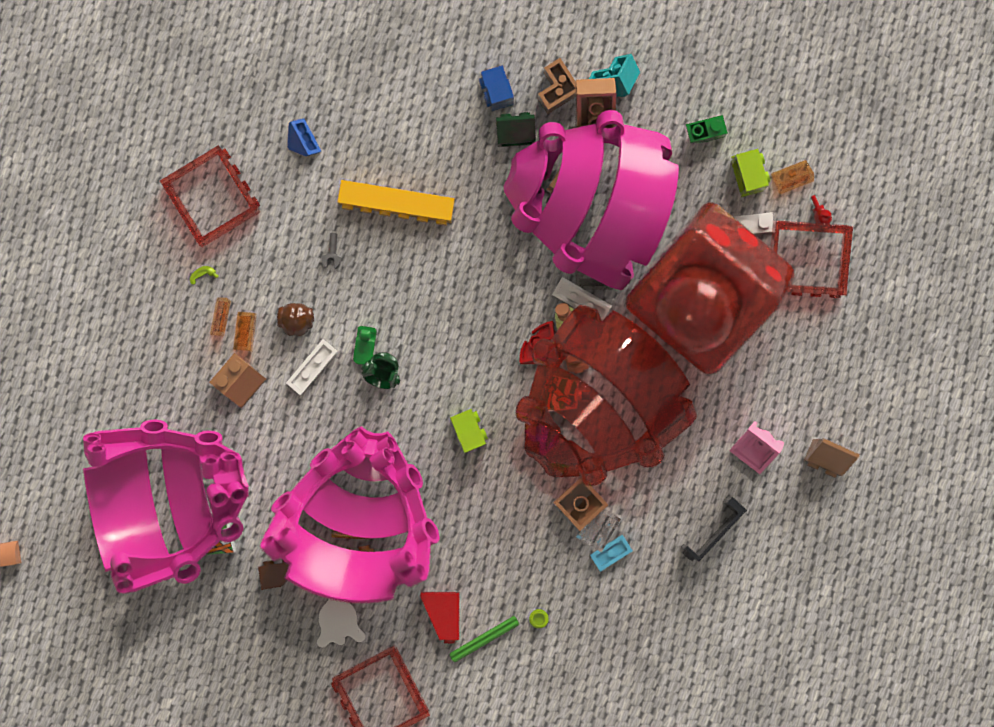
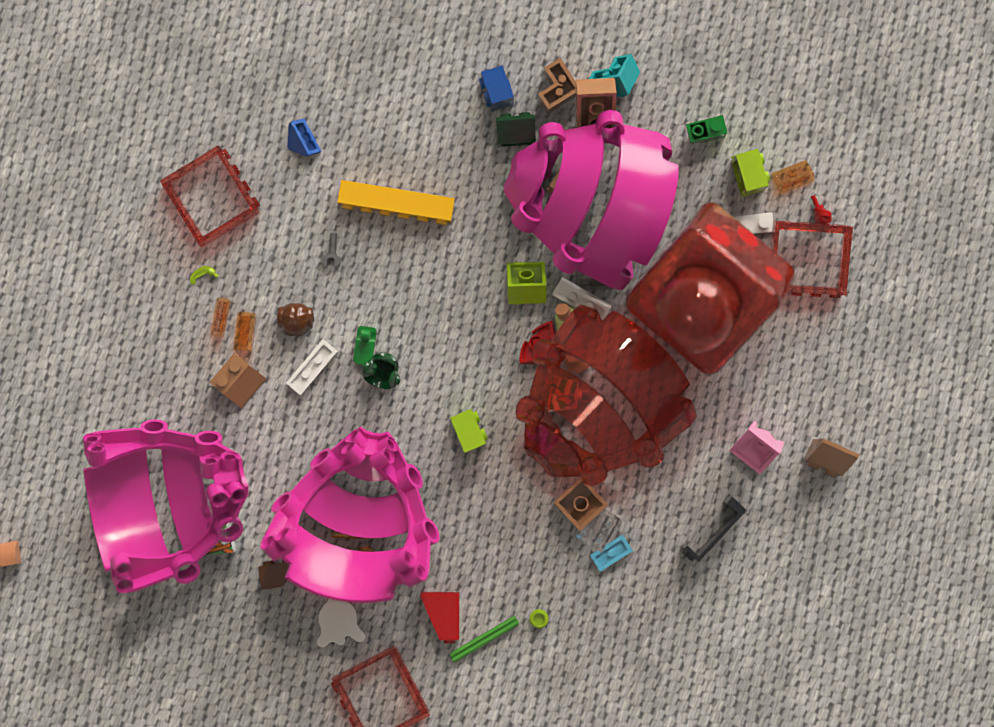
none -> lime slope [507,261,547,305]

